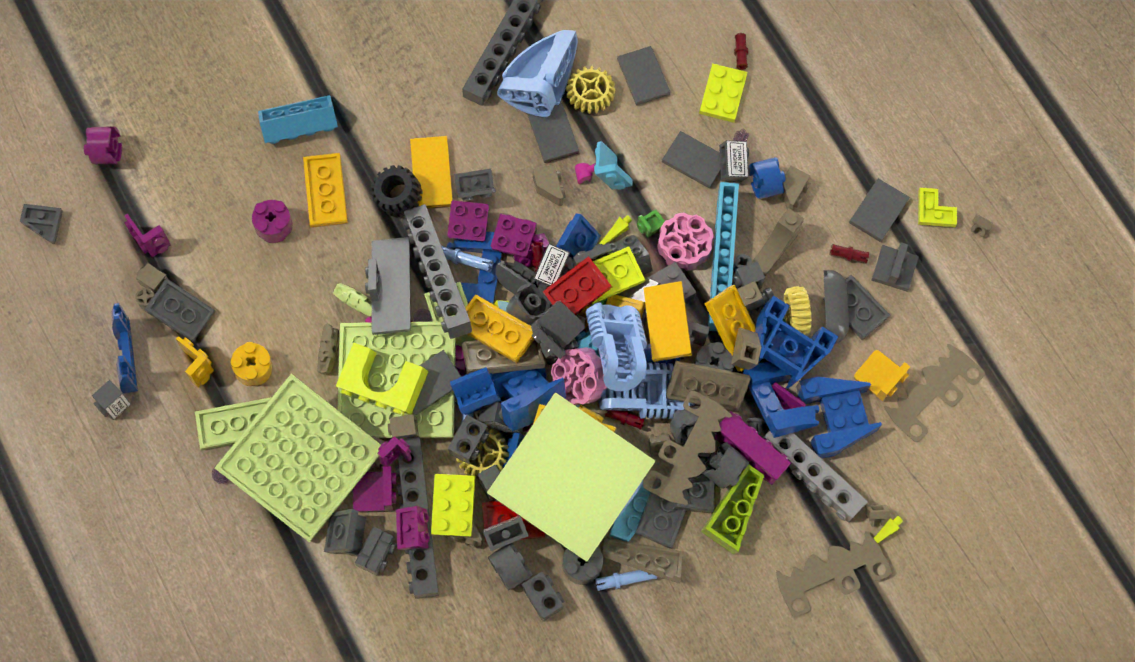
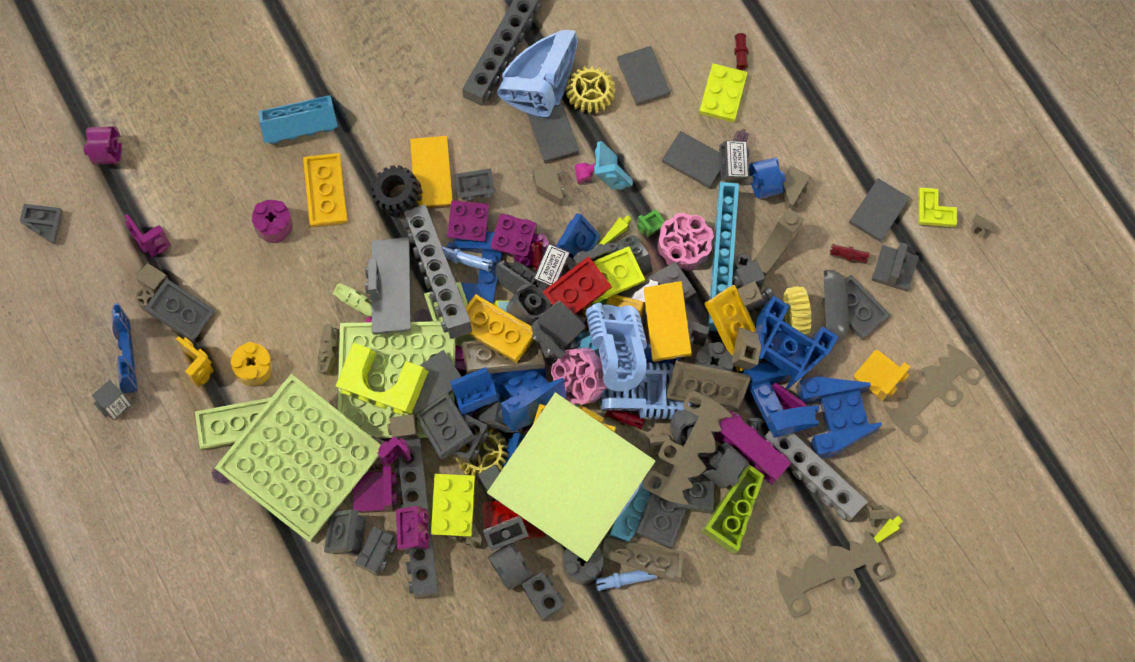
none -> dark grey tile [415,393,475,460]

